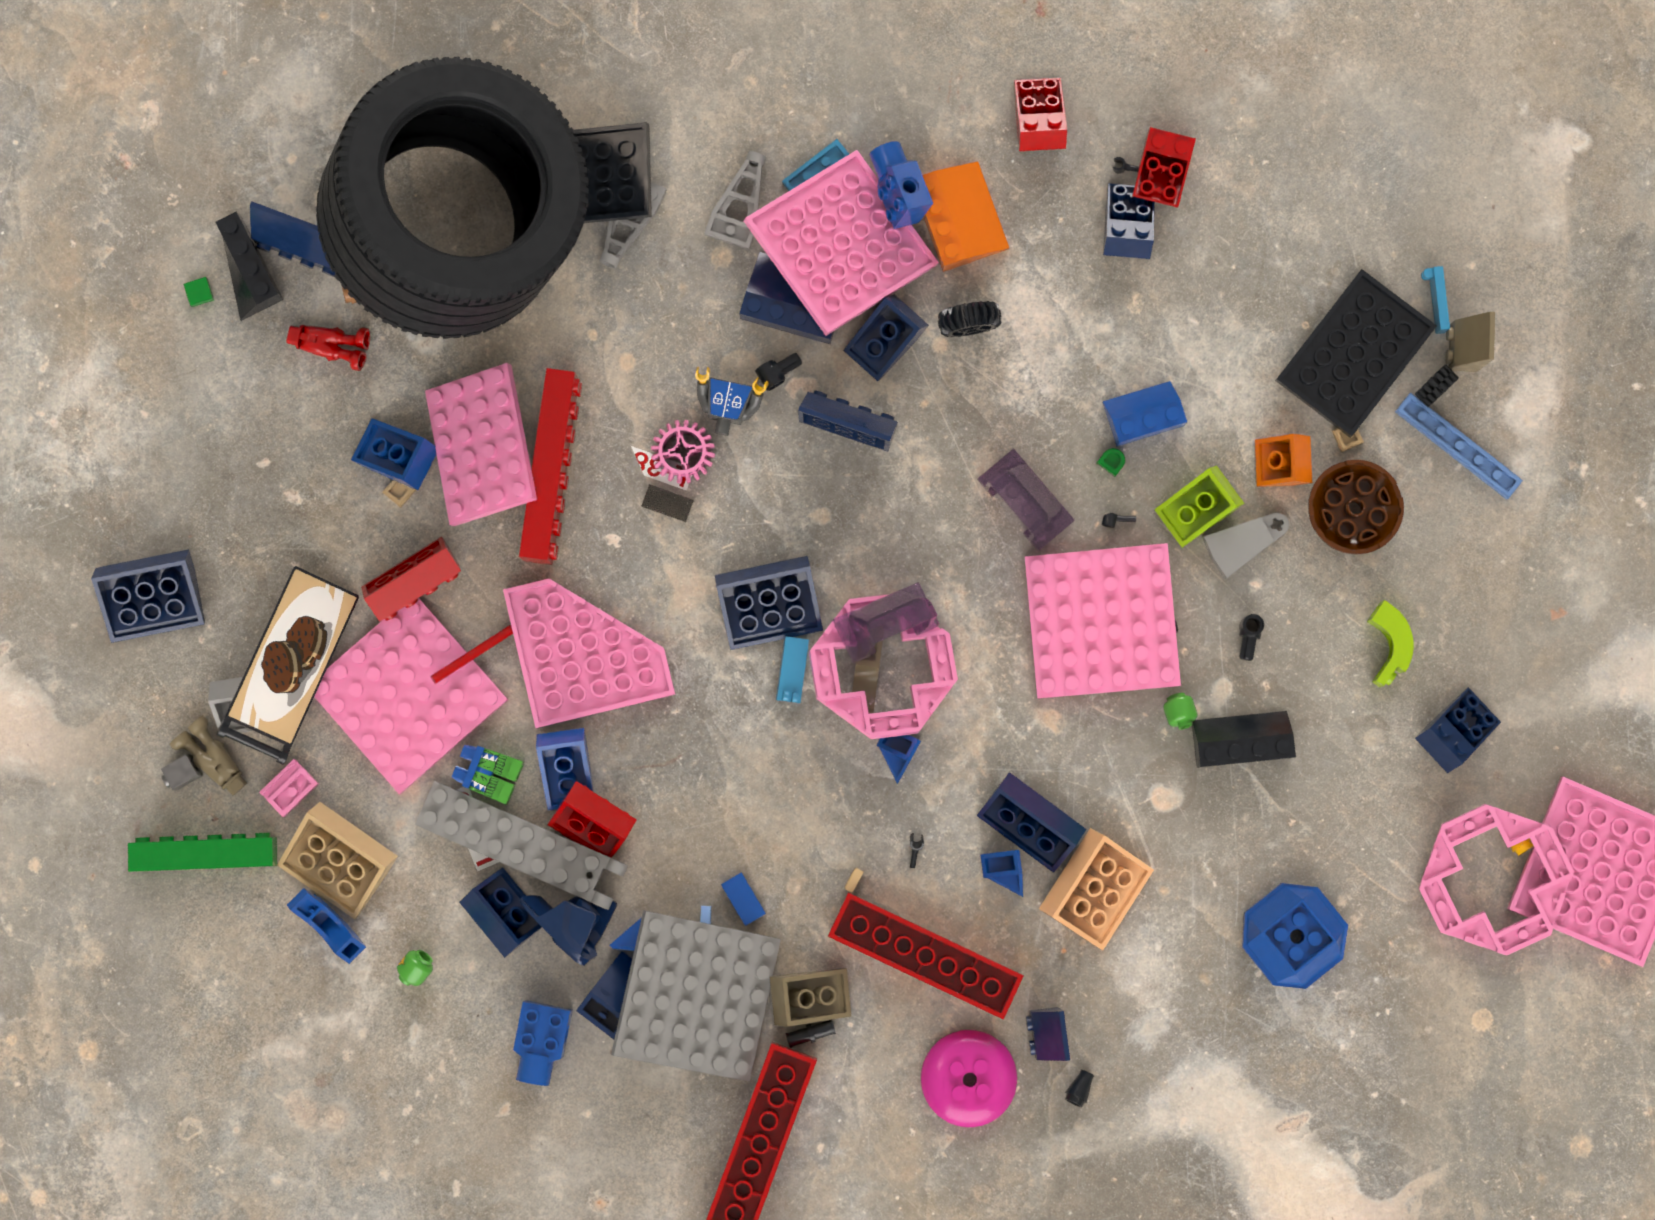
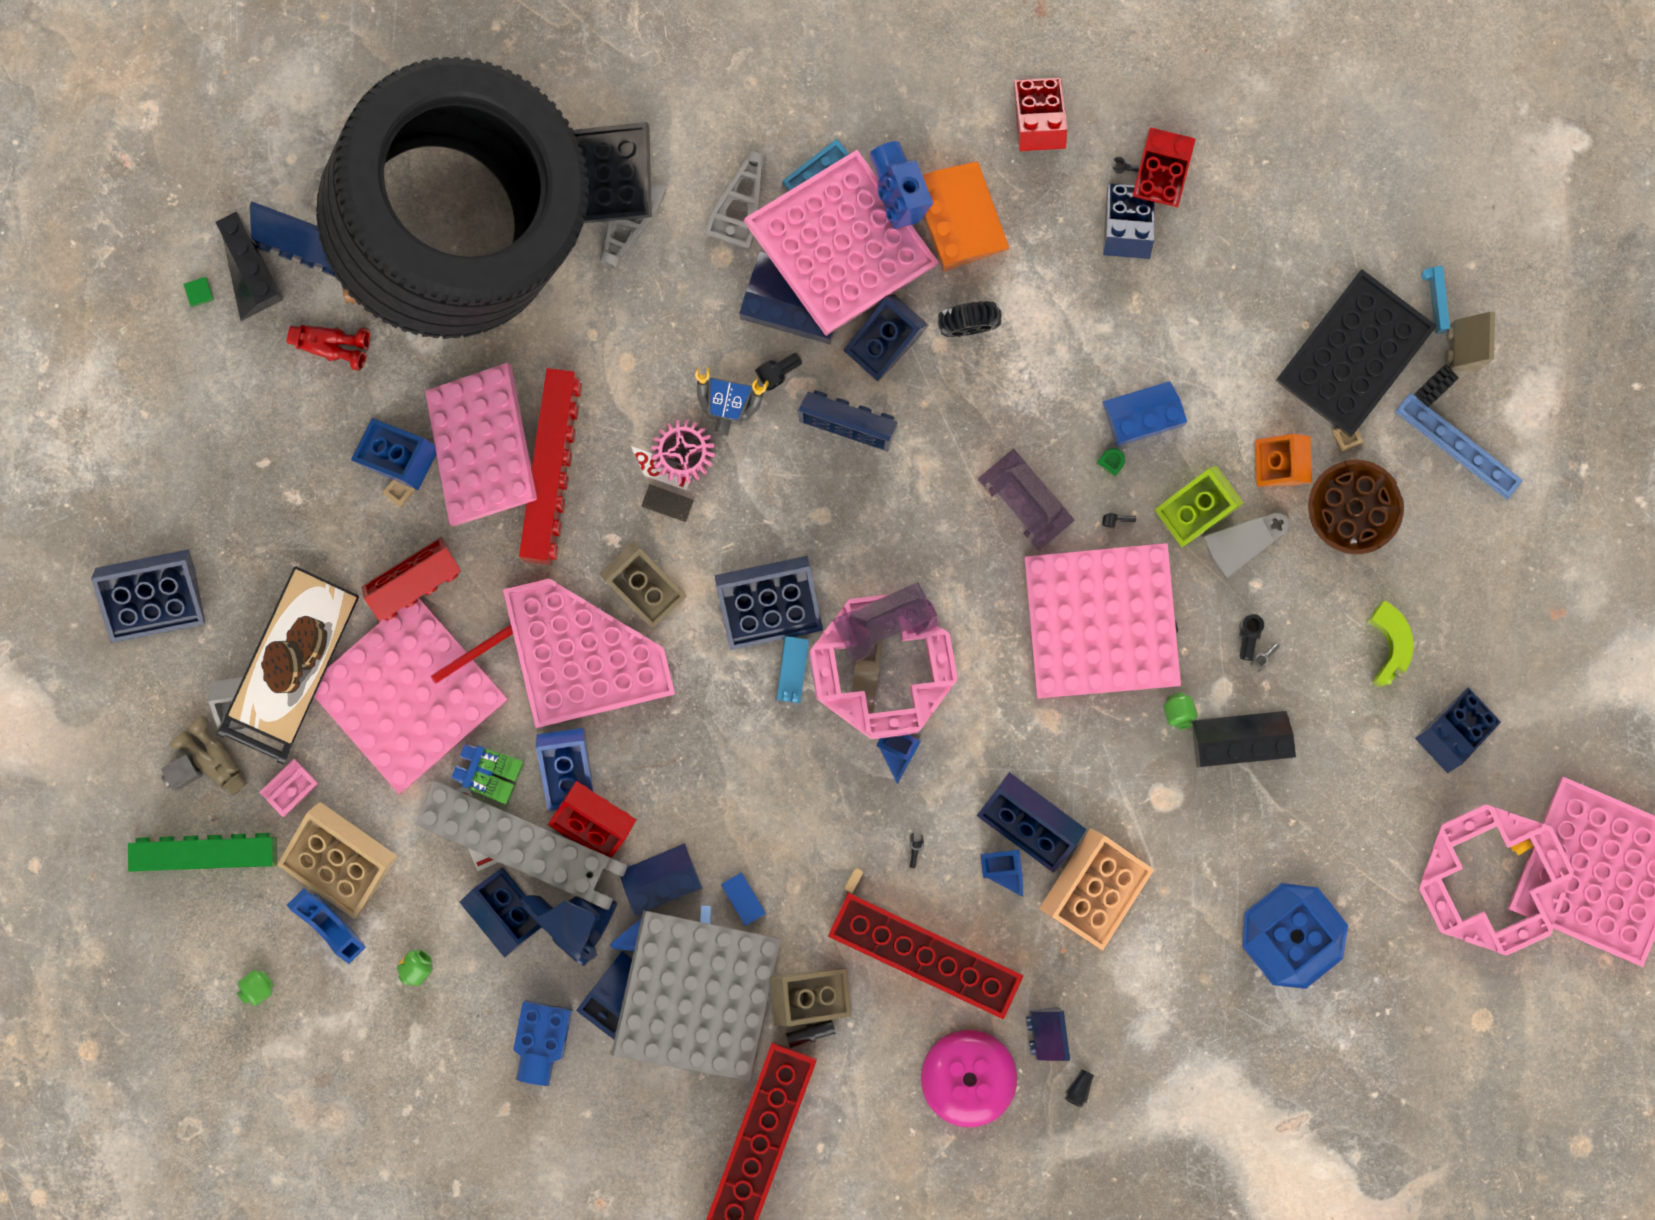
none -> bright green head [236,970,274,1006]
none -> dark tan slope [599,541,686,629]
none -> dark blue slope [620,843,703,916]
none -> flat silver hand [1250,643,1280,672]

